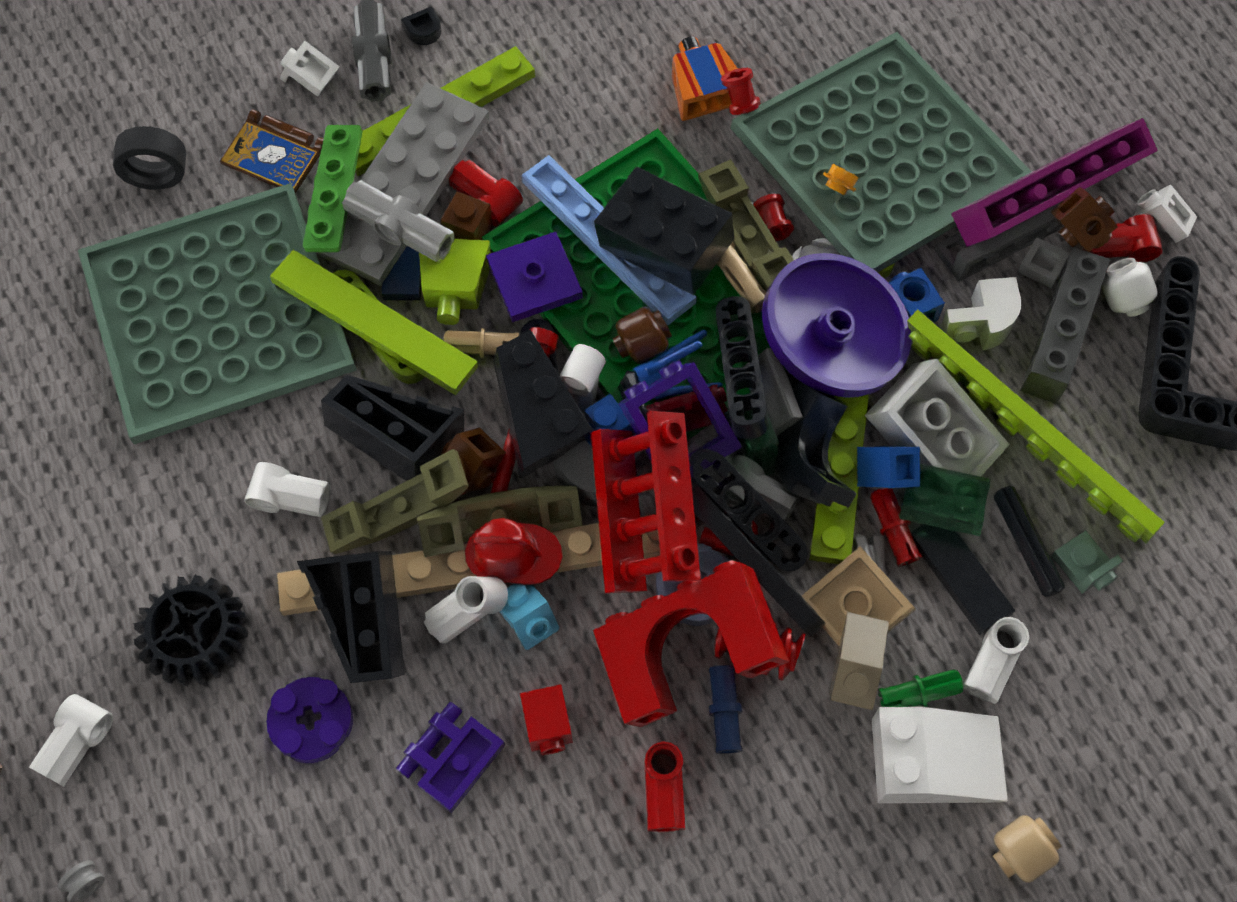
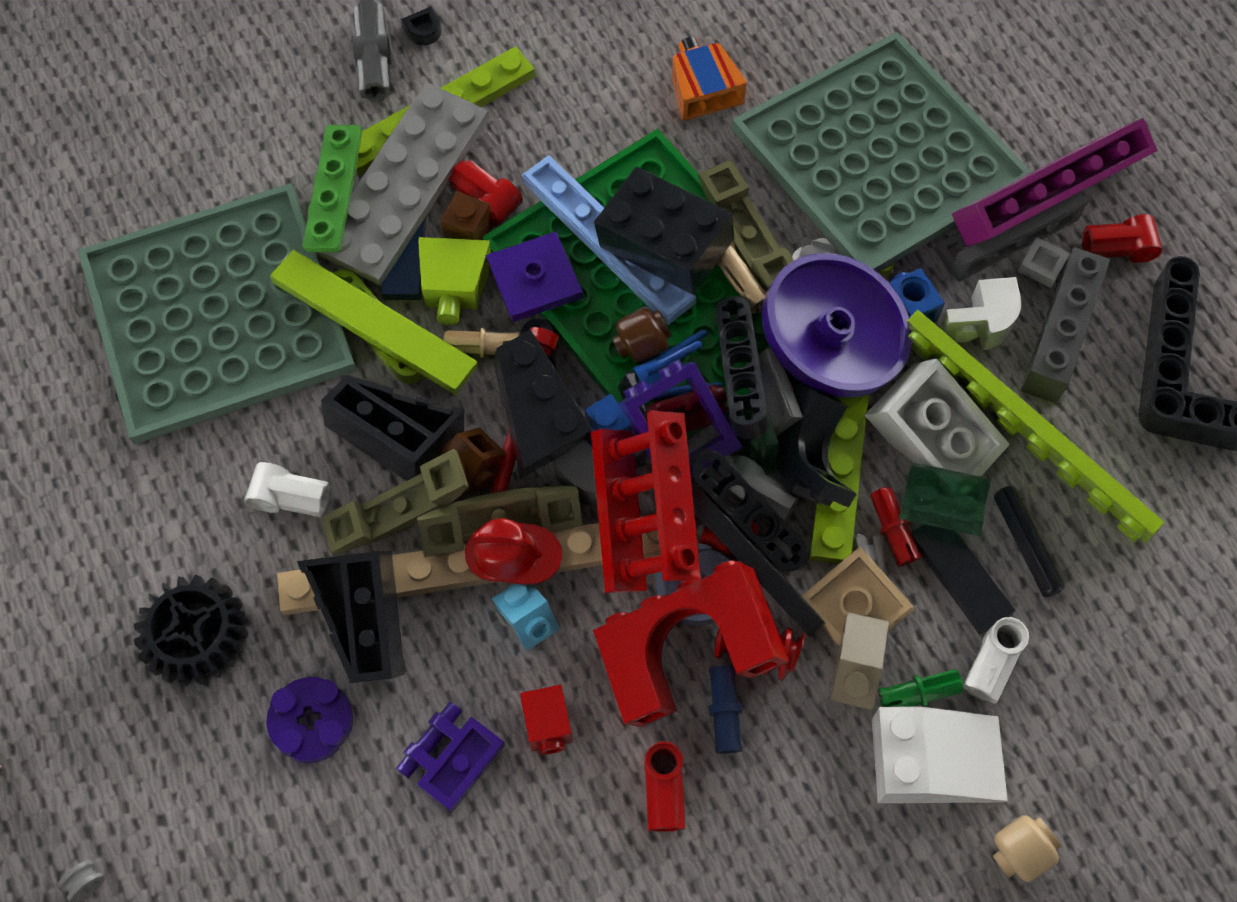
white piece [29,694,113,787] -> none
black tyre [113,126,186,190] -> none
piece [220,109,324,193] -> none
white bracket [279,41,340,97] -> none
light grey piece [342,180,455,262] -> none
white piece [424,576,508,643] -> none
white piece [560,344,606,410] -> none
red bush [721,68,761,115] -> none
red bush [753,193,794,241] -> none
light orange plate [823,164,859,195] -> none
blue brick [857,446,920,488] -> none
reddish brown brick [1050,187,1118,252] -> none
sand green bracket [1051,530,1123,594] -> none
white head [1101,258,1158,317] -> none
white bracket [1133,185,1197,243] -> none

